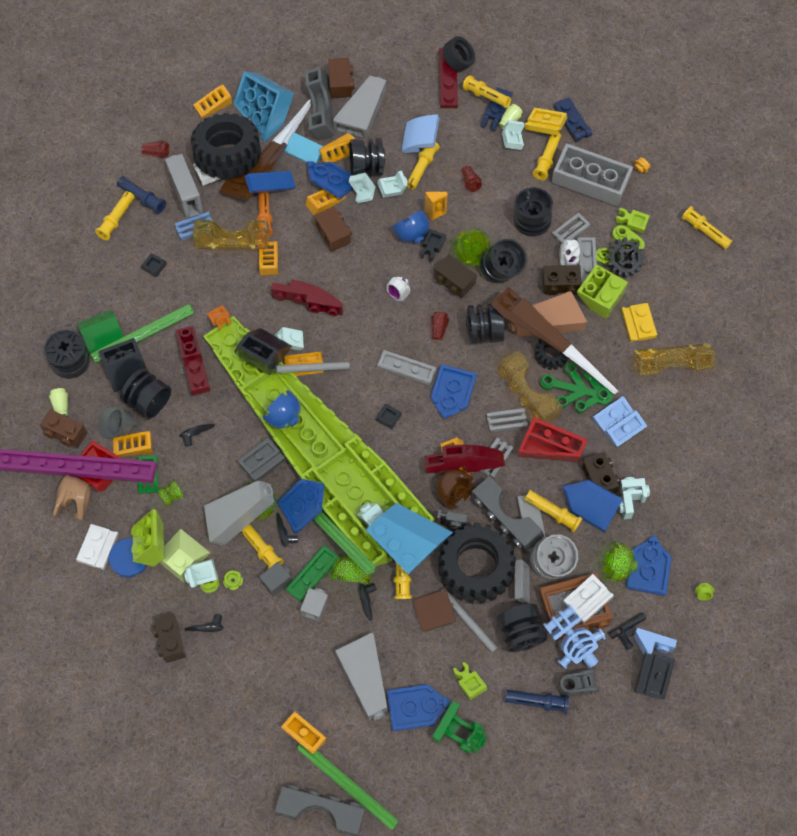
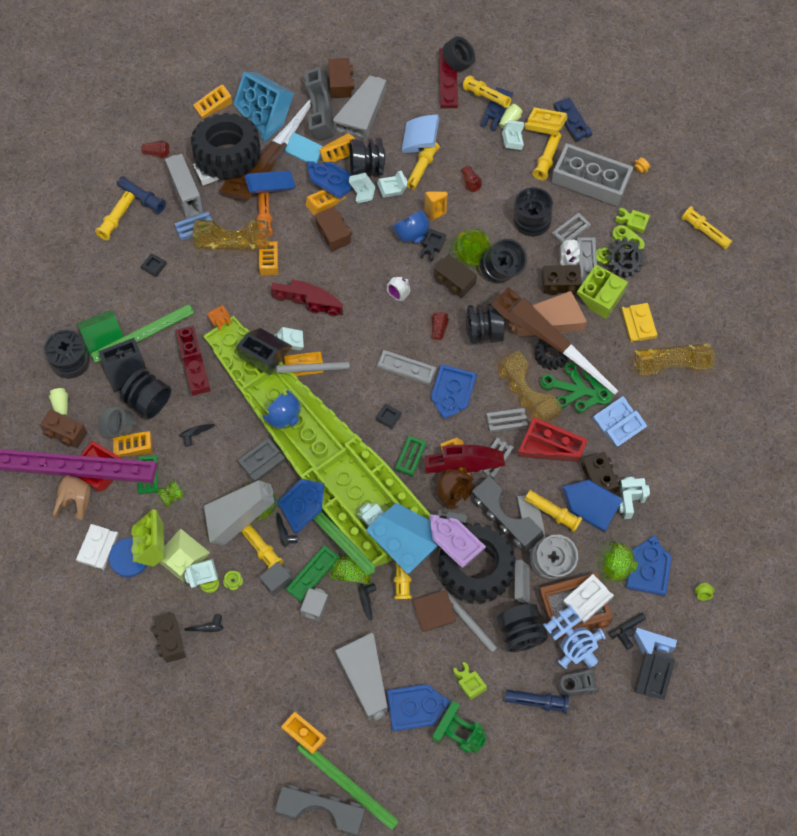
none -> green tile [395,436,427,477]
none -> lavender tile [430,514,486,568]

